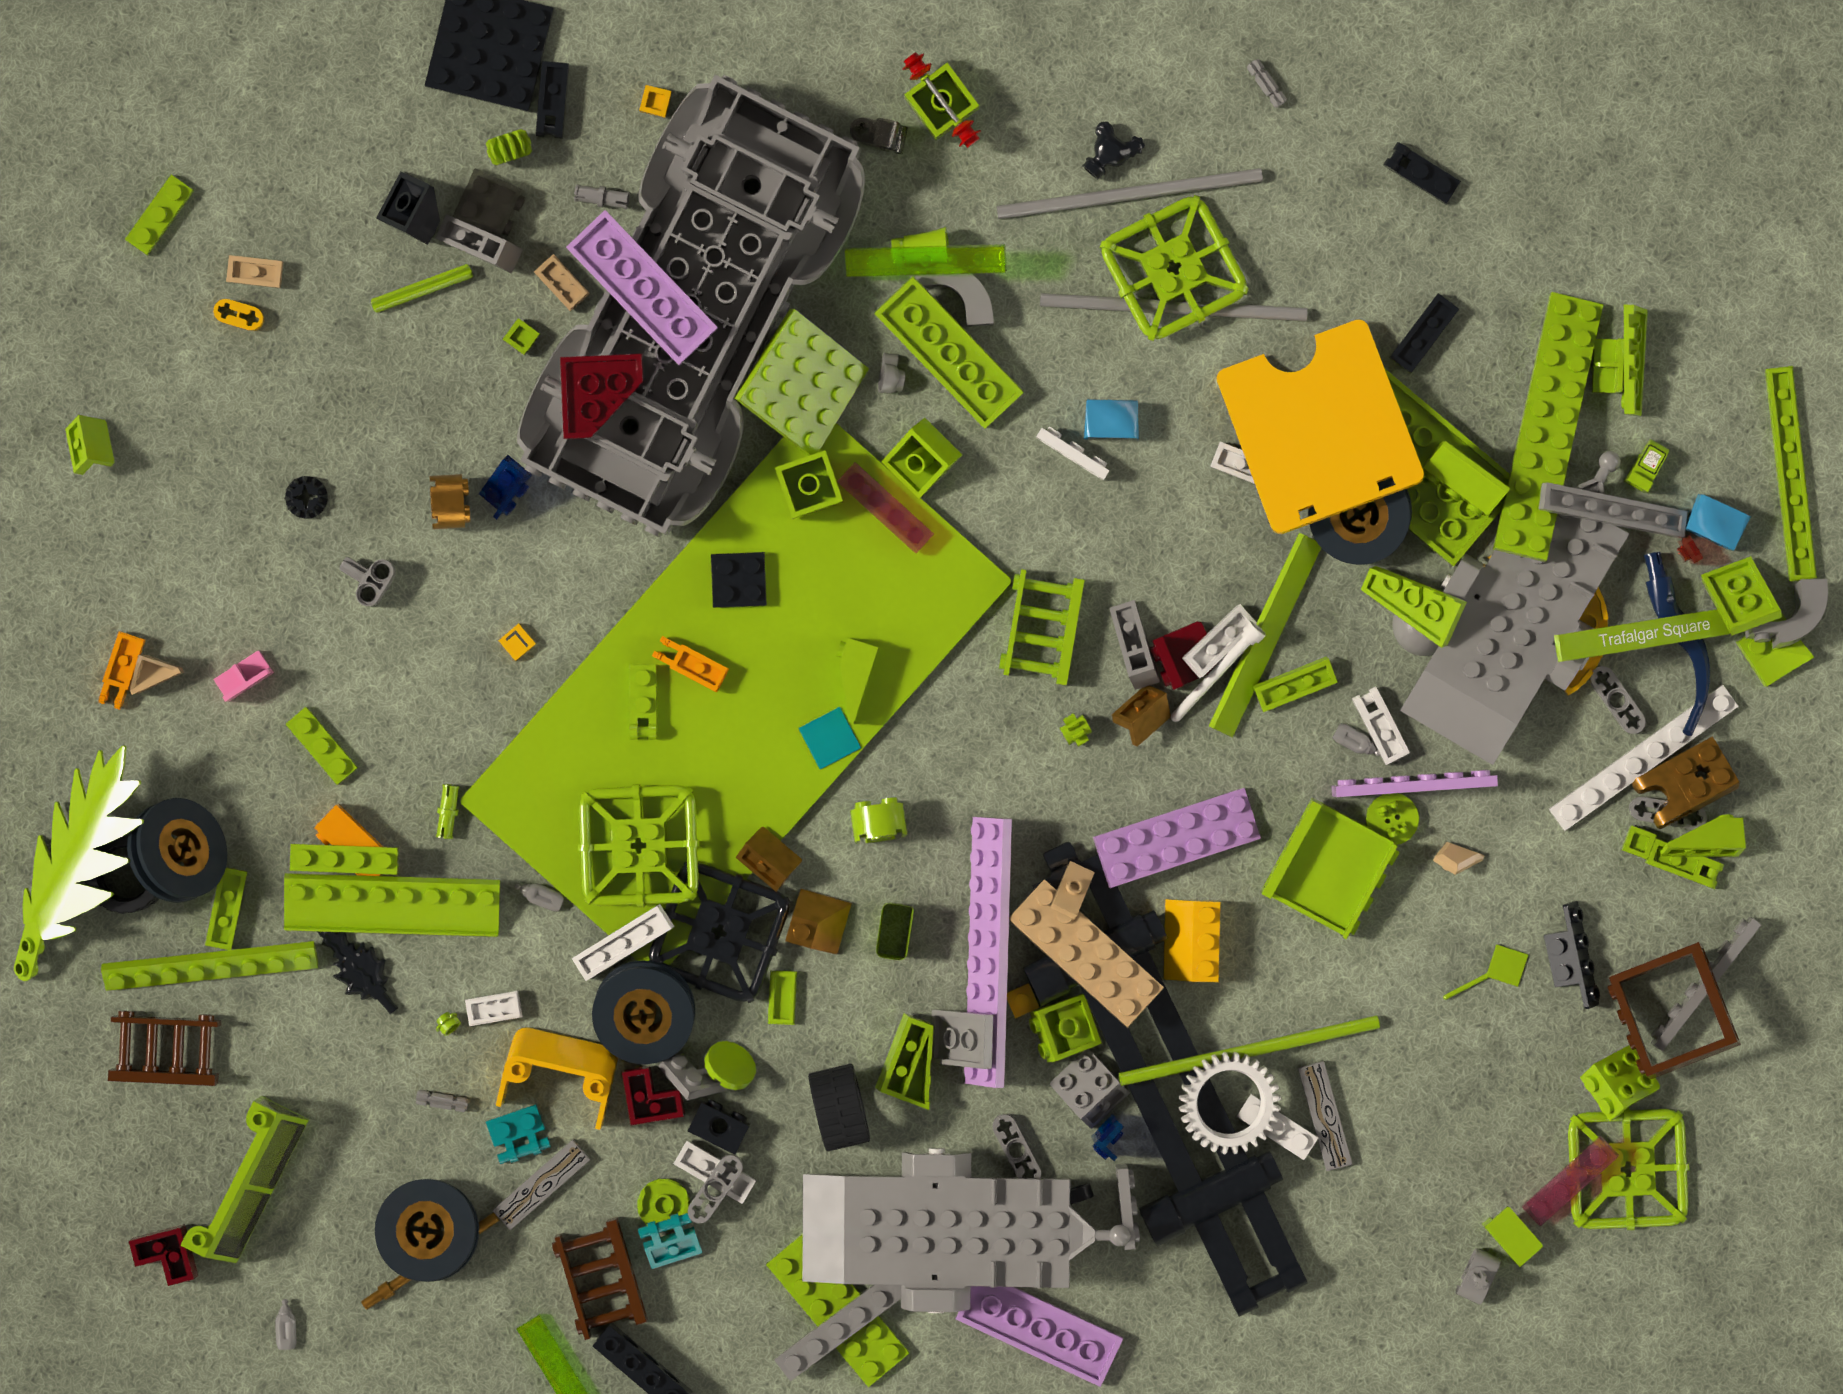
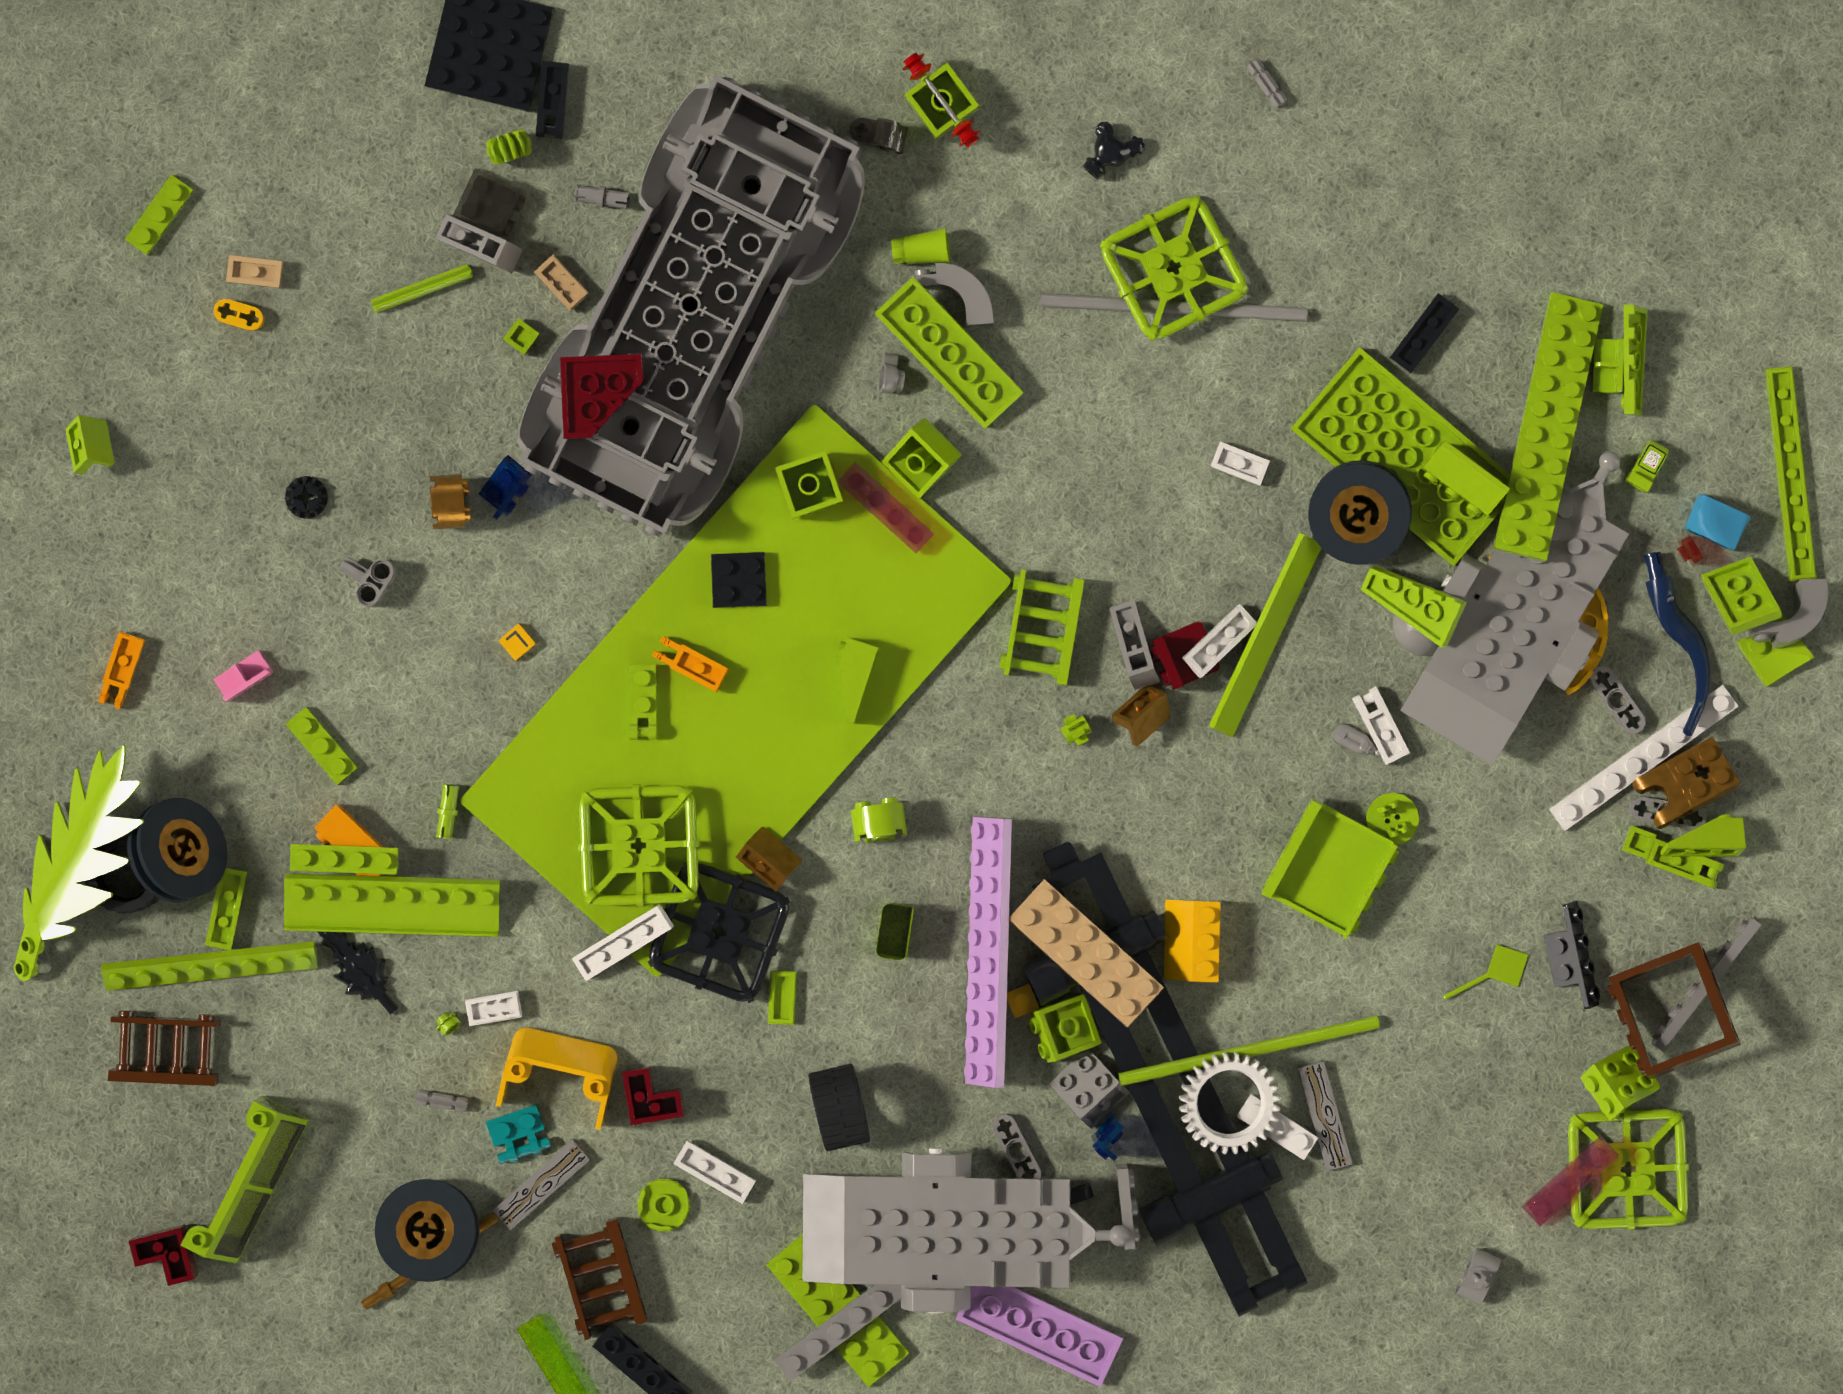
tan slope [130,655,184,695] -> none
light grey piece [275,1299,297,1350] -> none
black slope [376,171,440,245] -> none
light grey piece [515,883,565,912] -> none
lavender plate [566,210,718,365] -> none
black wheel [592,960,696,1064] -> none
teal plate [638,1213,702,1269] -> none
yellow plate [639,85,672,118] -> none
light grey plate [659,1054,730,1100] -> none
black brick [688,1099,750,1155] -> none
light grey beam [688,1154,743,1223] -> none
lime tile [704,1041,756,1090] -> none
lime plate [734,309,869,456] -> none
pearl gold slope [785,889,852,954] -> none
teal sticker [799,707,861,769] -> none
clear neon green tile [845,244,1007,277] -> none
lime wedge [875,1013,933,1110] -> none
light grey plate [931,1009,993,1069] -> none
light grey piece [997,168,1263,219] -> none
white plate [1036,427,1109,480] -> none
tan plate [1050,861,1095,919] -> none
dark azure piece [1084,399,1139,440] -> none
lavender plate [1093,788,1261,888] -> none
white piece [1171,621,1266,722] -> none
yellow door [1217,320,1424,534] -> none
lime plate [1253,656,1338,712] -> none
lavender plate [1332,770,1498,797] -> none
black plate [1383,142,1461,205] -> none
tan piece [1433,842,1485,875] -> none
lime panel [1482,1206,1543,1267] -> none
light grey plate [1539,482,1688,538] -> none
lime tile [1554,609,1745,662] -> none

